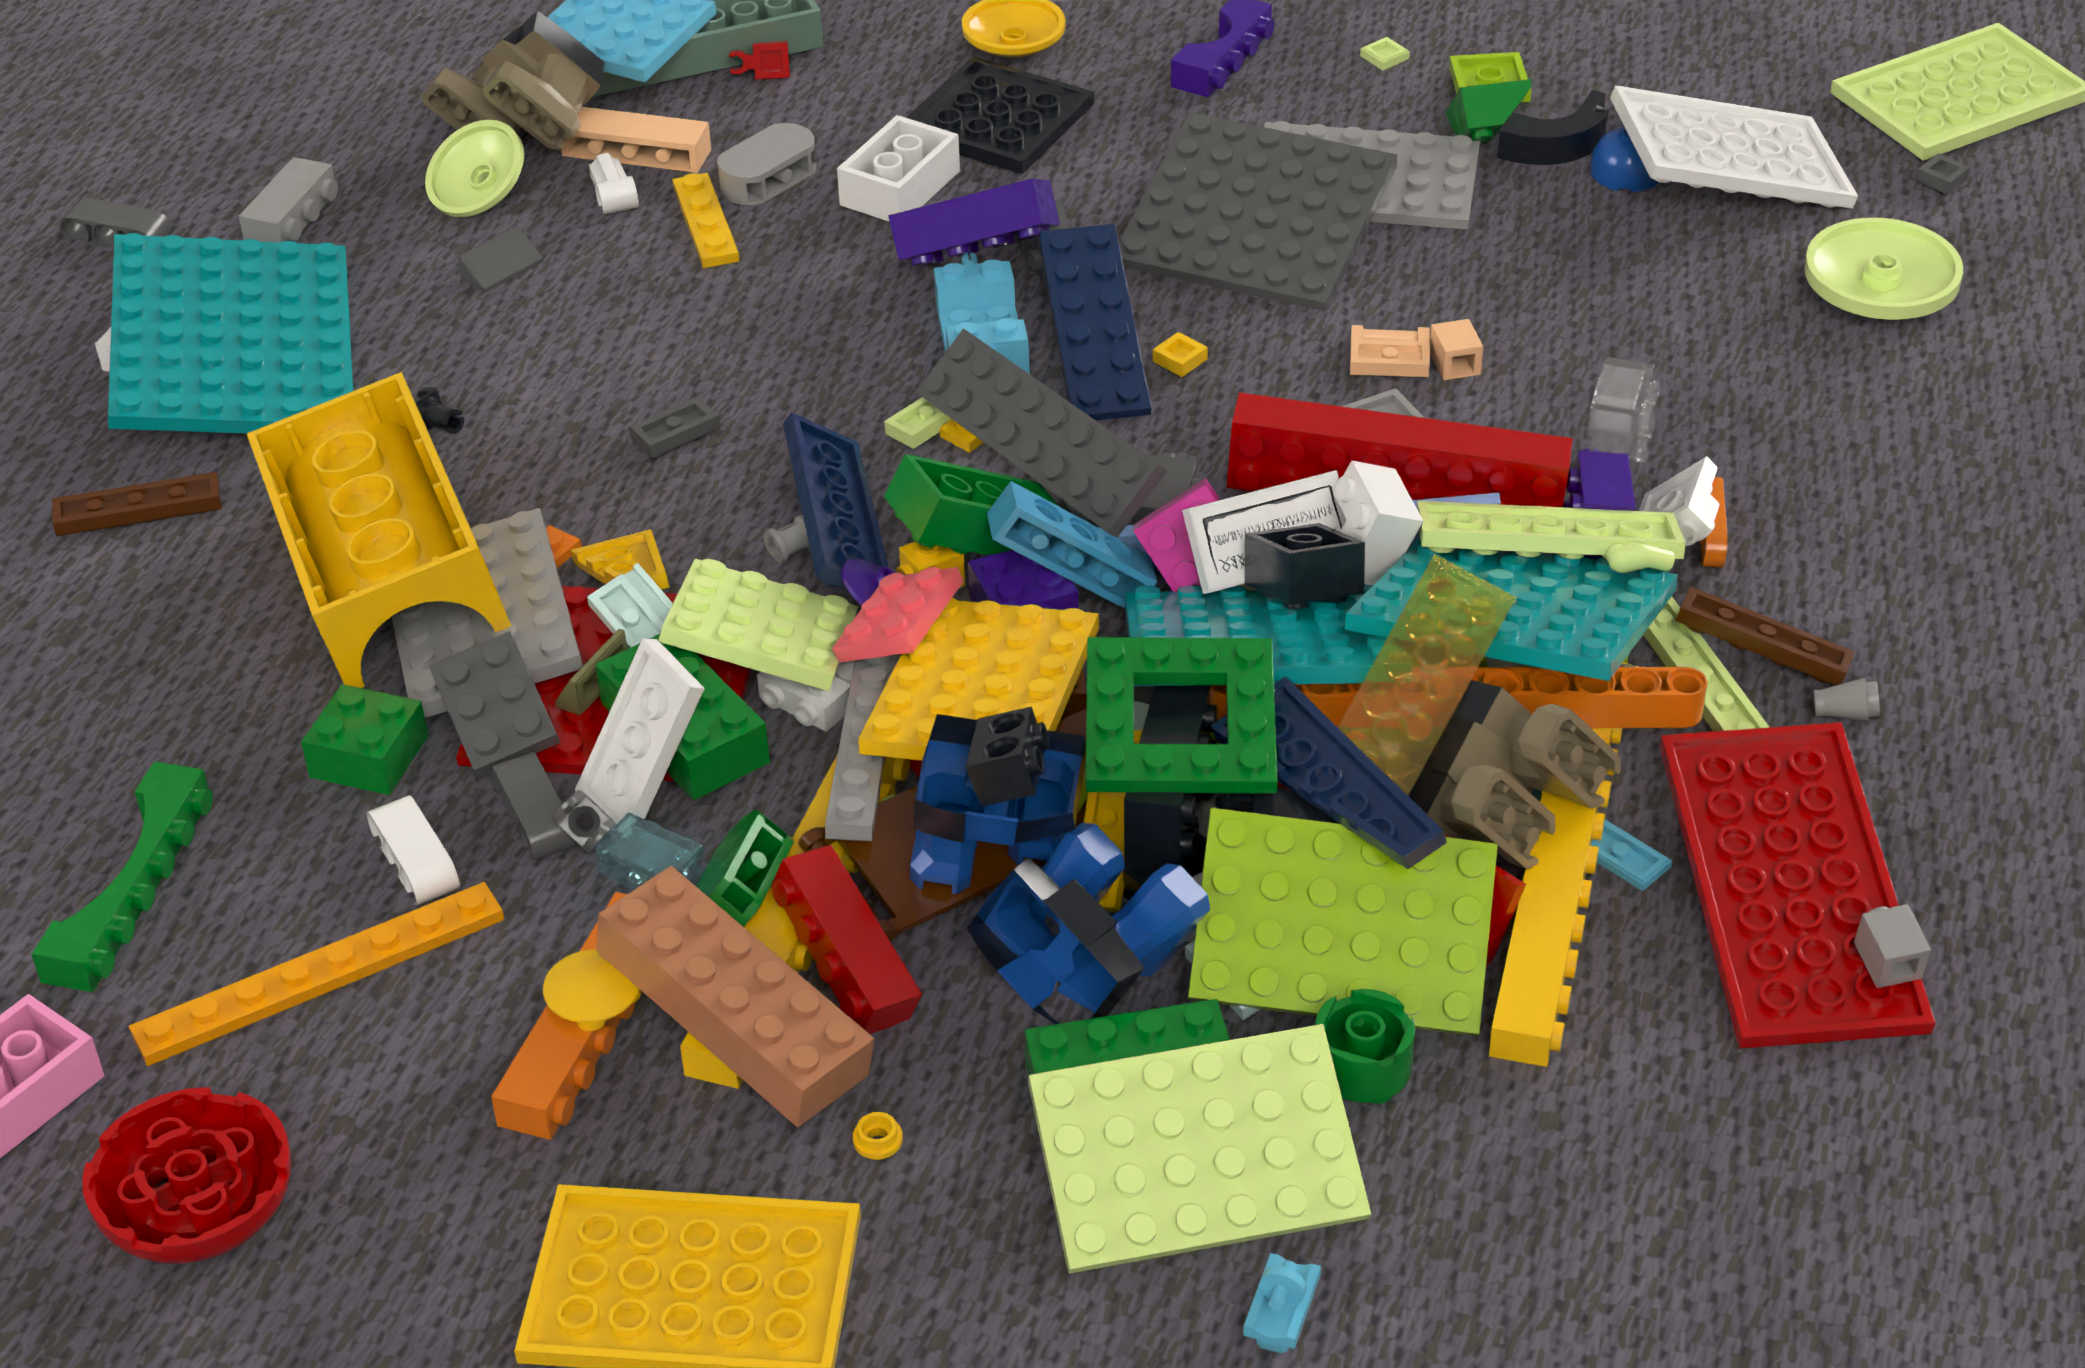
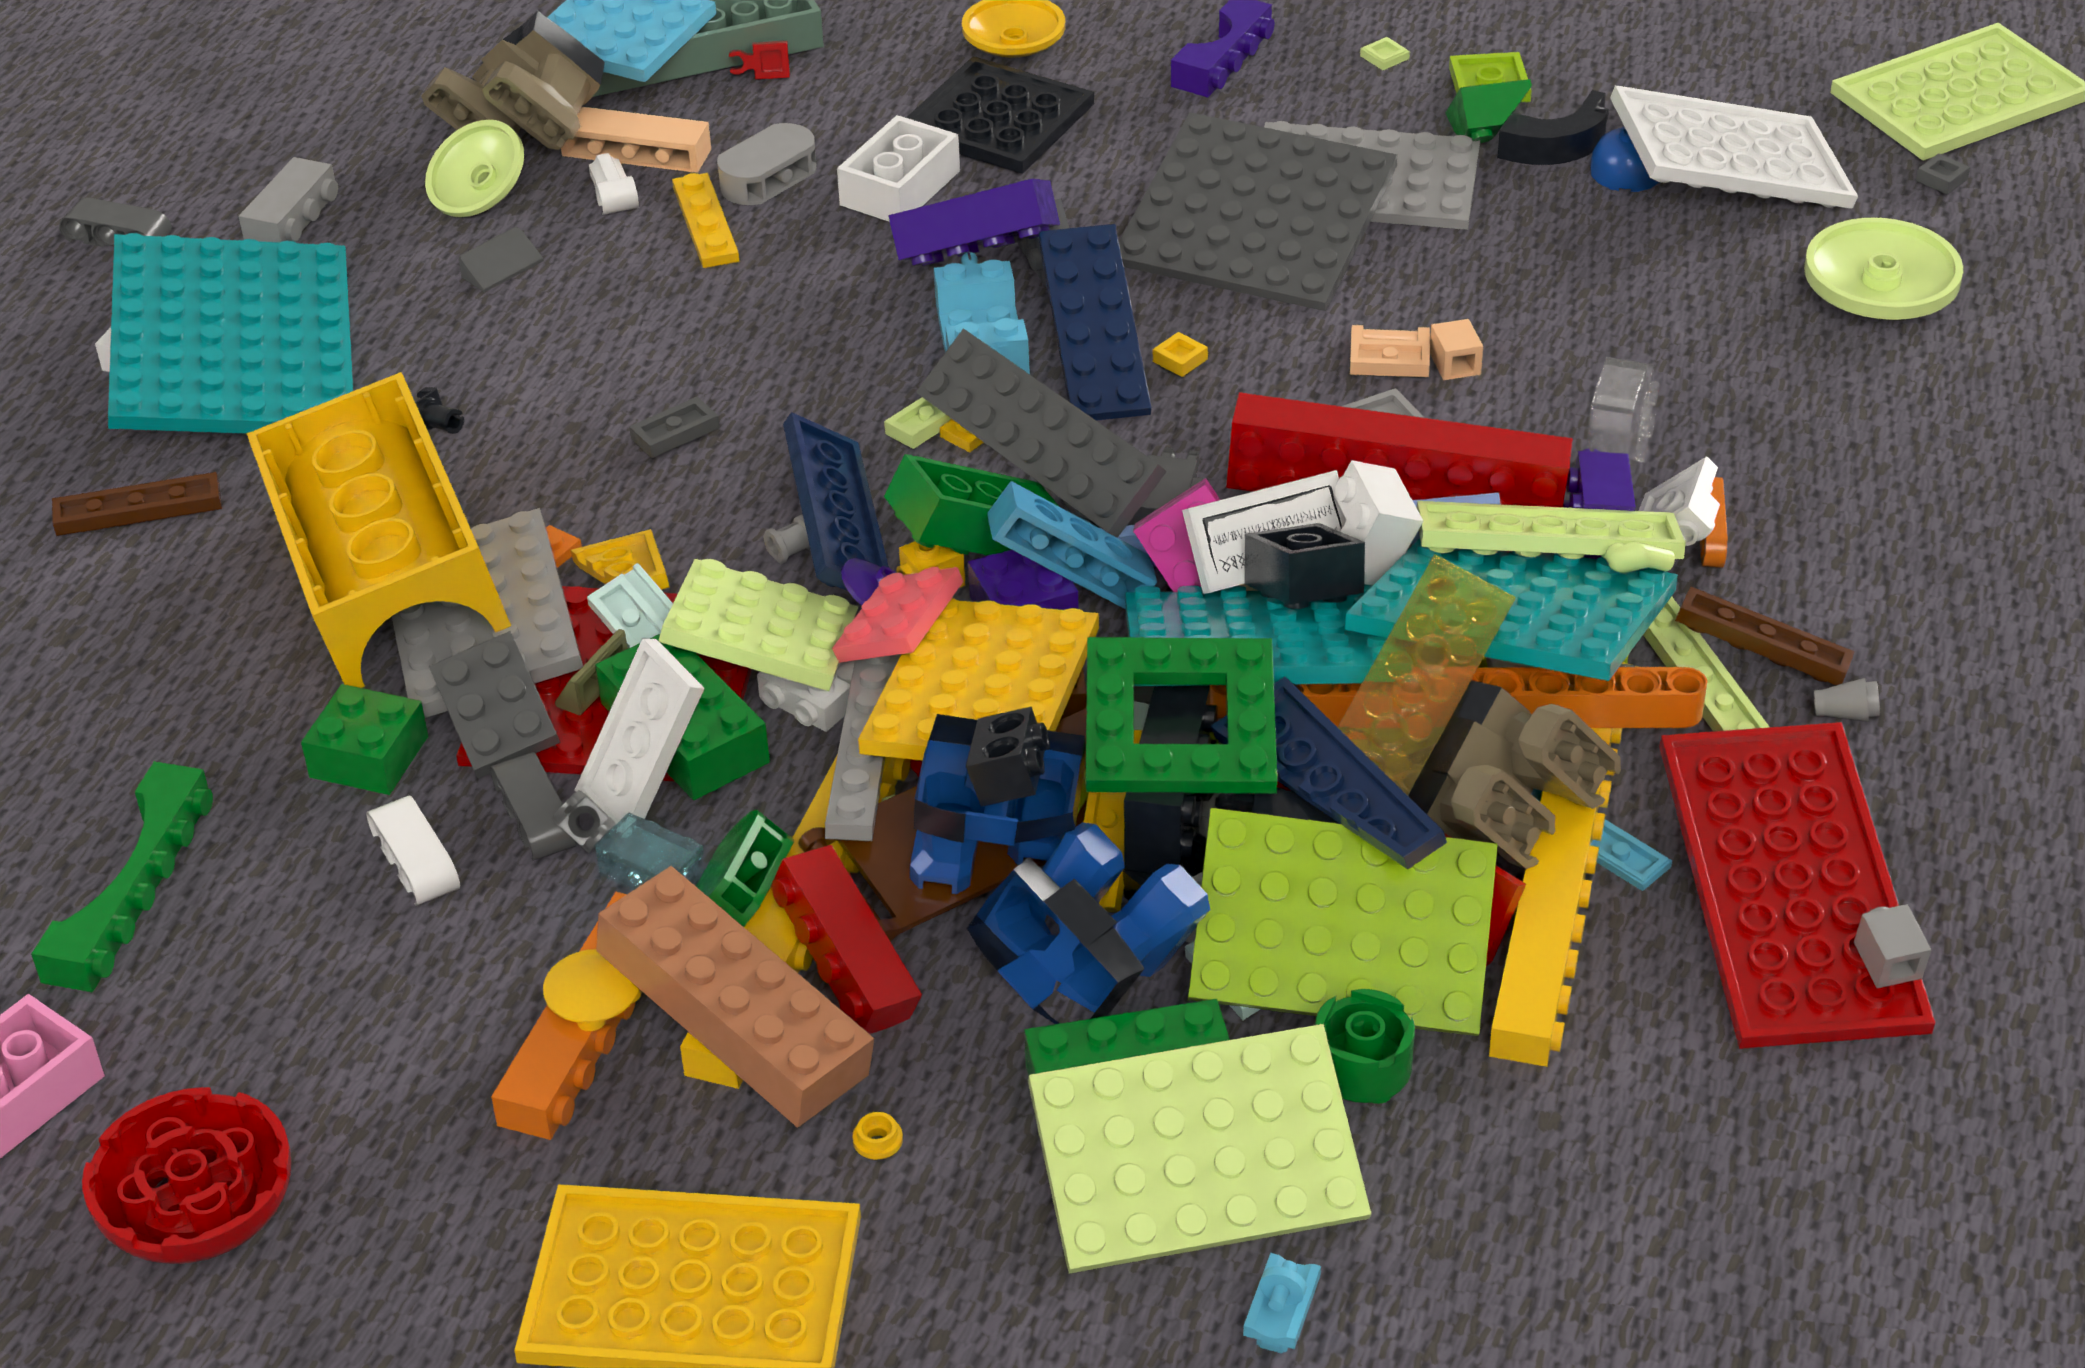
light orange plate [128,882,505,1066] -> none

